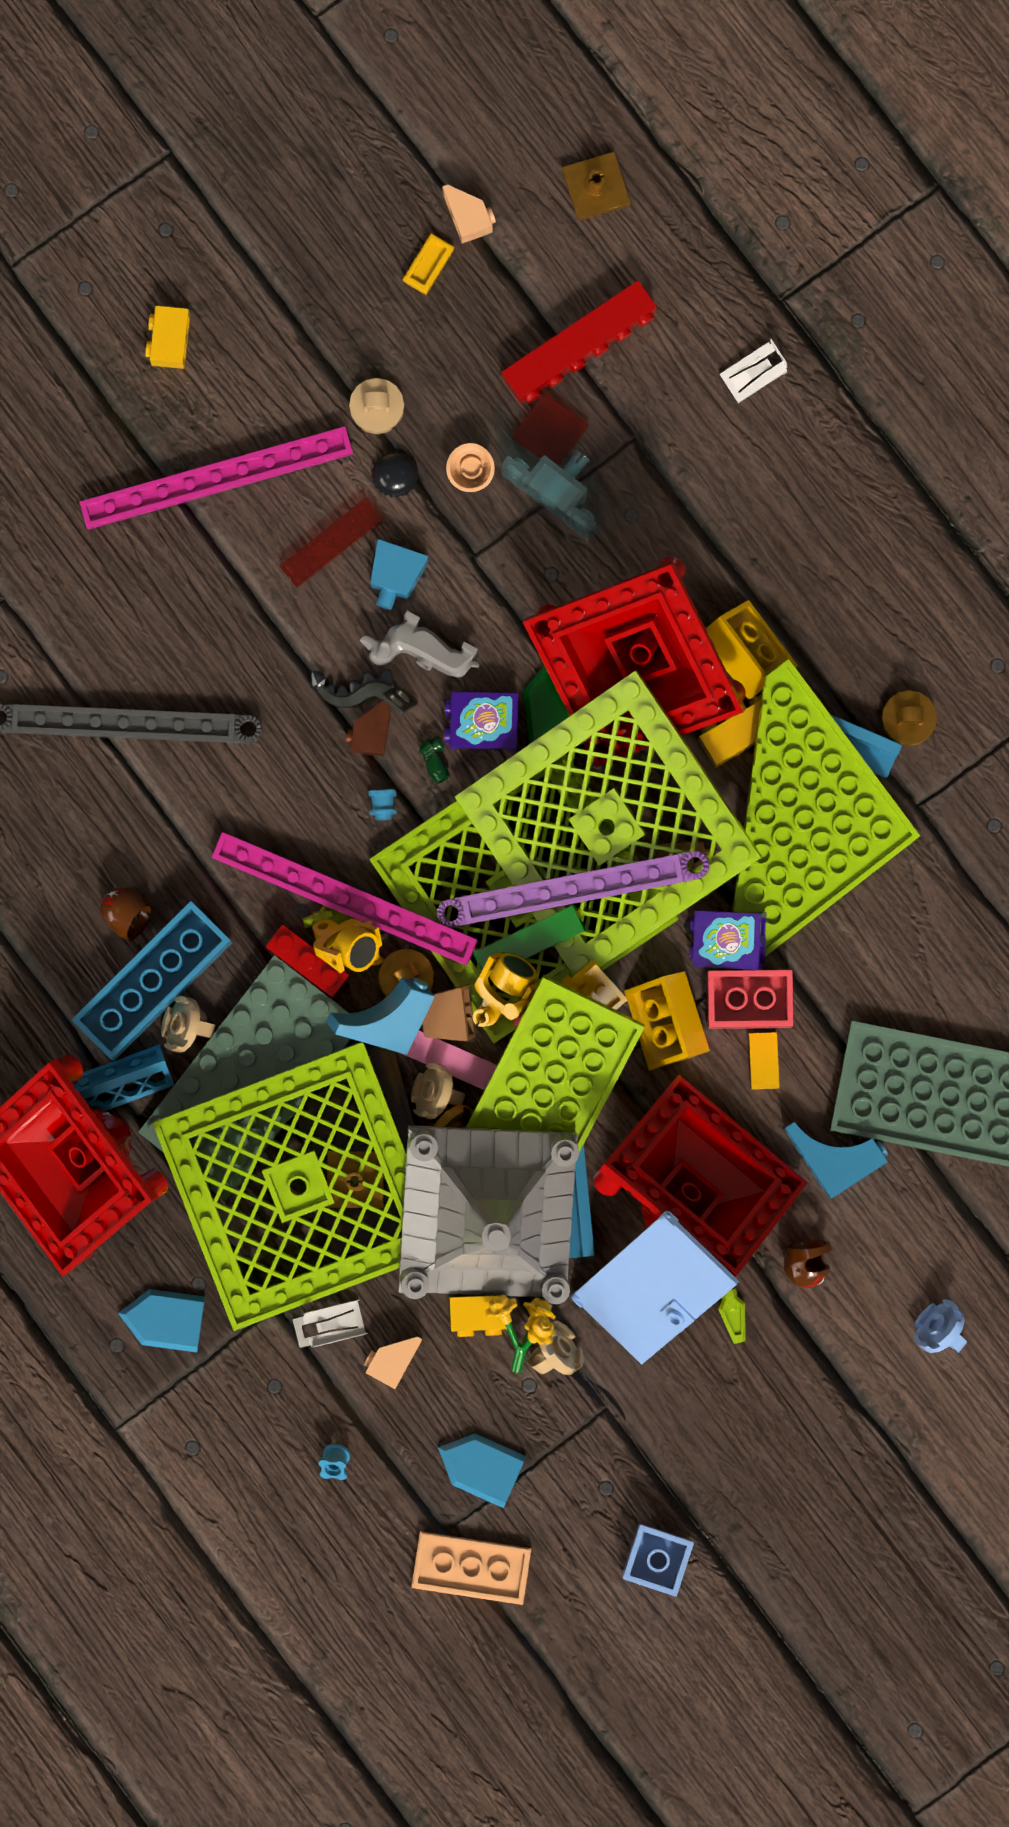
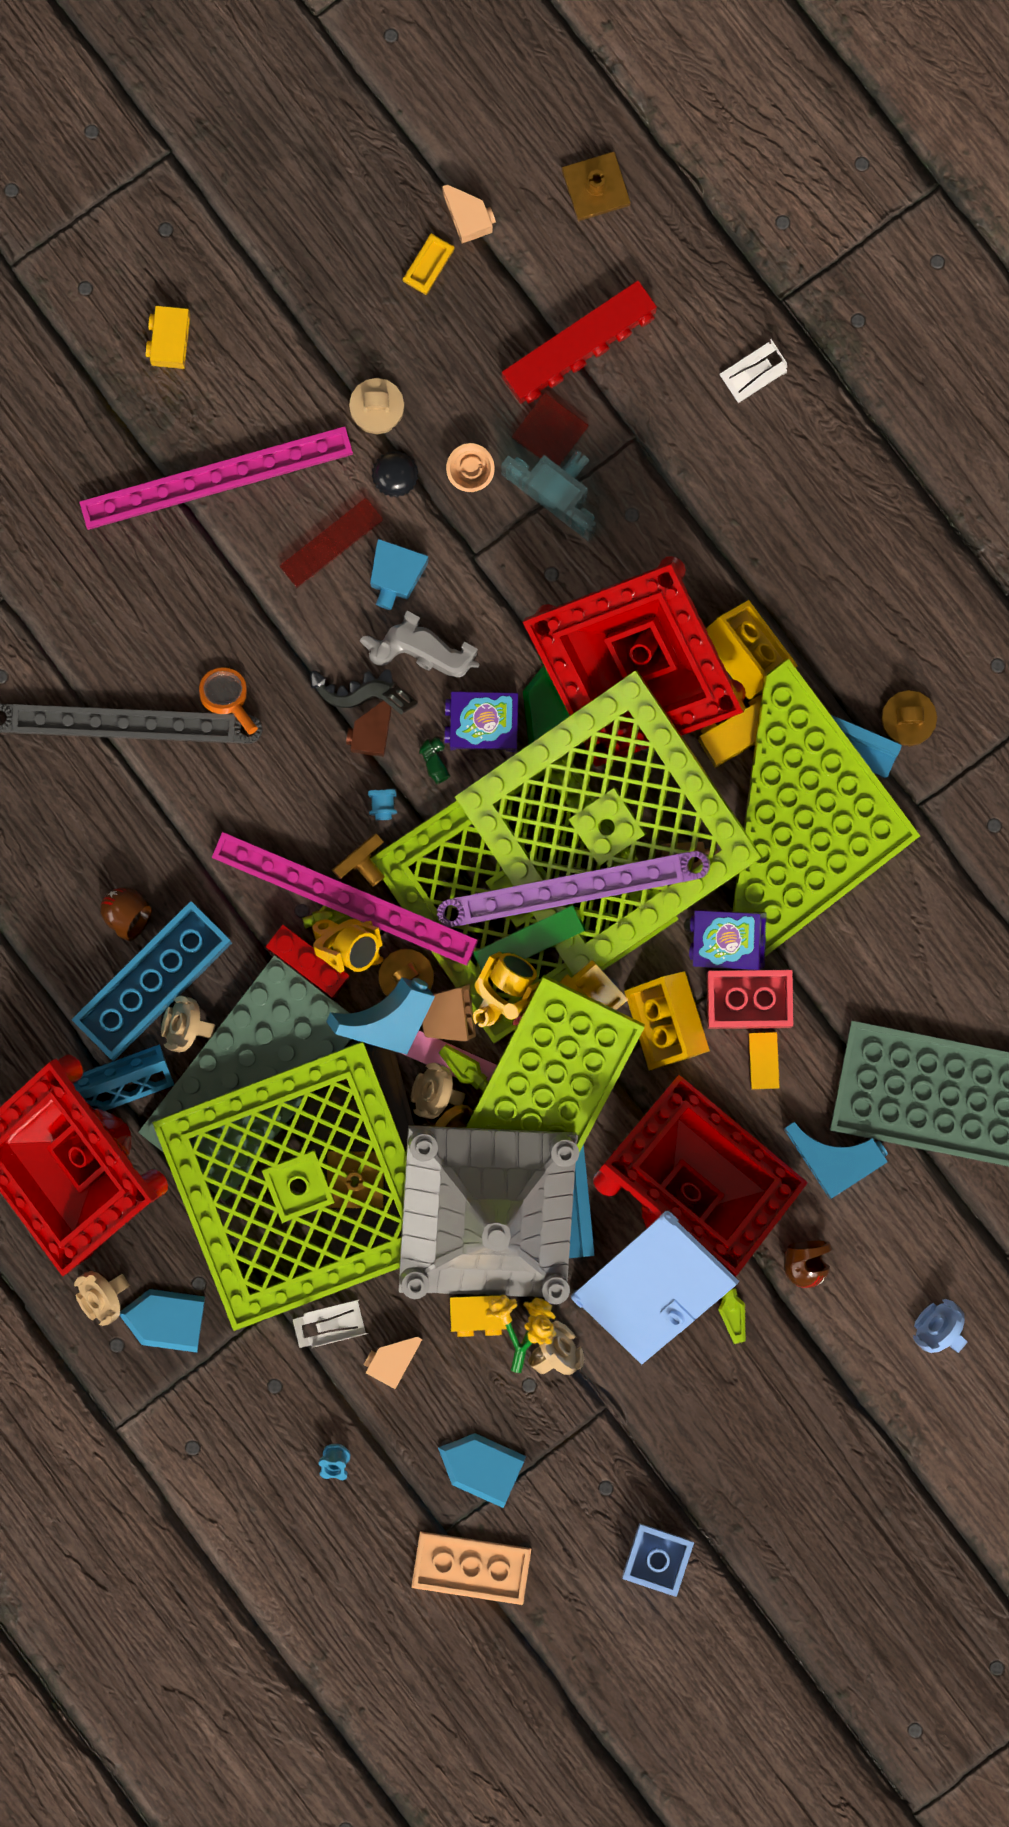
none -> tan tile [74,1271,130,1326]
none -> piece [199,668,258,735]
none -> pearl gold tile [332,834,385,887]
none -> lime piece [439,1044,488,1091]

